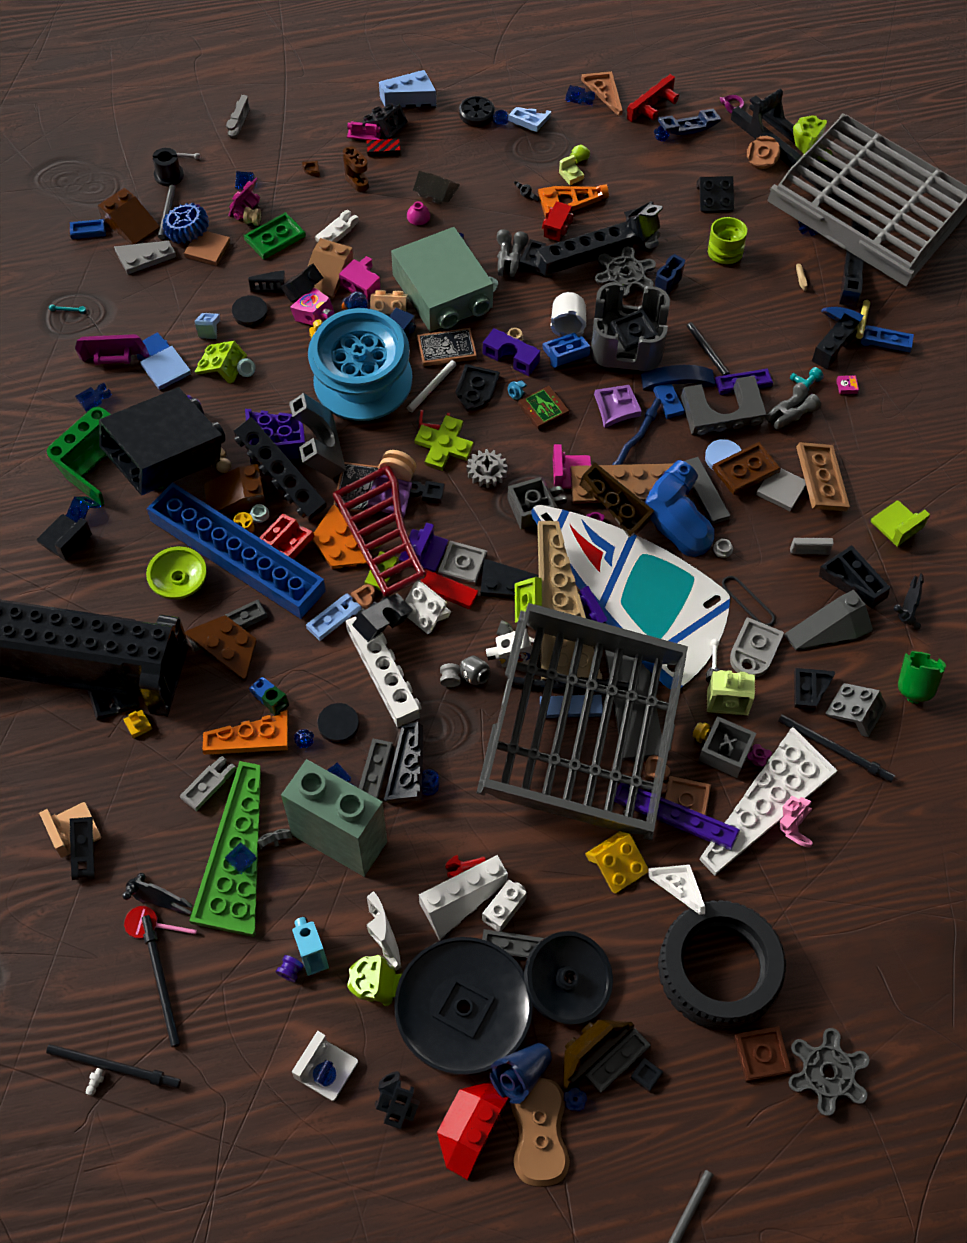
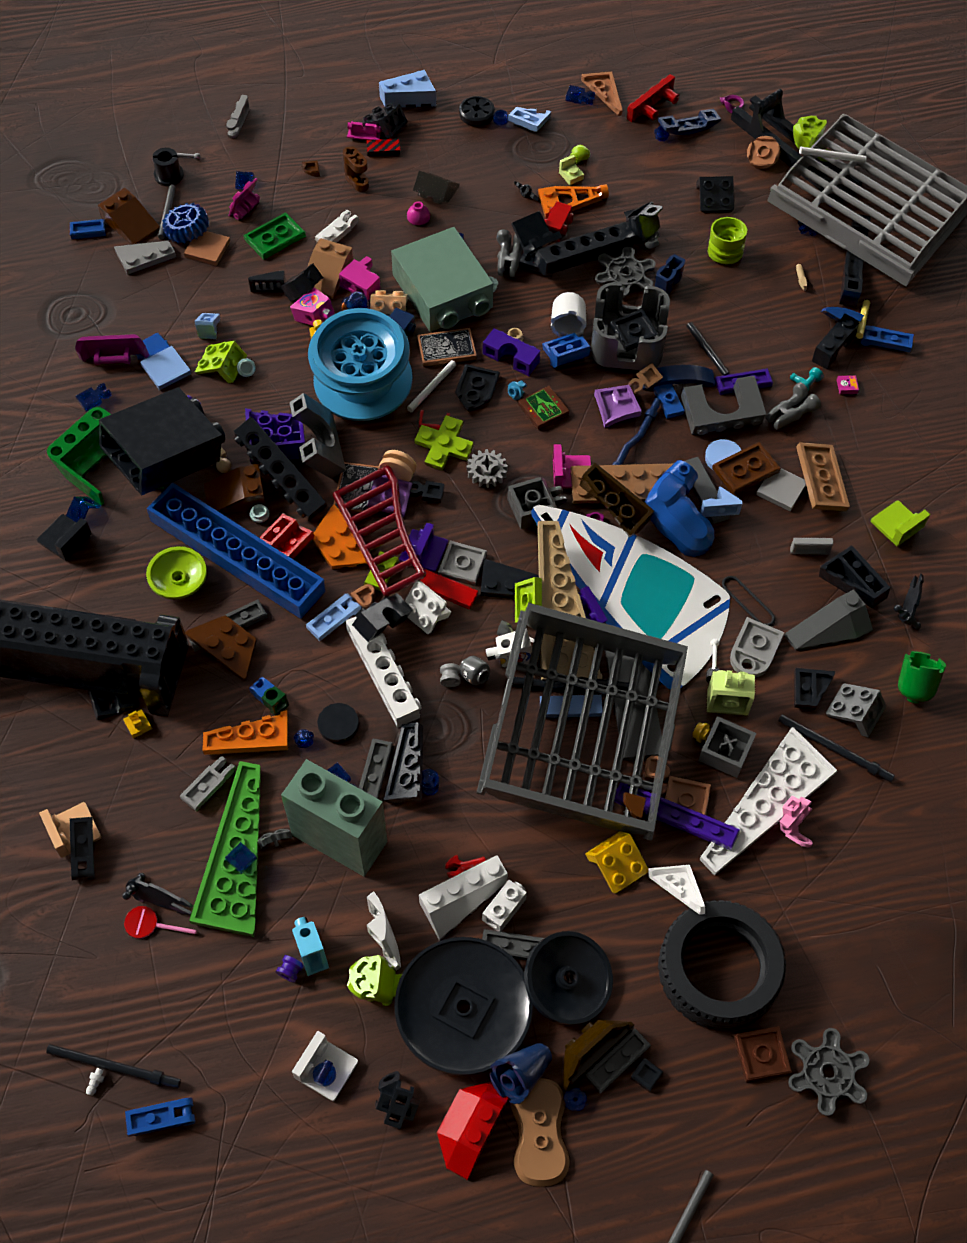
teal hinge [49,304,86,314] -> none
black bar [142,915,180,1048] -> none
black tile [232,295,268,326] -> none
yellow wheel [233,512,255,533] -> none
tan wheel [243,207,261,226] -> none
light grey plate [713,539,733,558] -> none
magenta plate [747,744,772,766] -> none
none -> blue plate [125,1098,195,1137]
none -> black bracket [511,211,562,255]
none -> reddish brown tile [623,792,646,820]
none -> medium nougat plate [628,363,663,394]
none -> light blue slope [700,487,742,517]
none -> white bar [799,147,866,163]

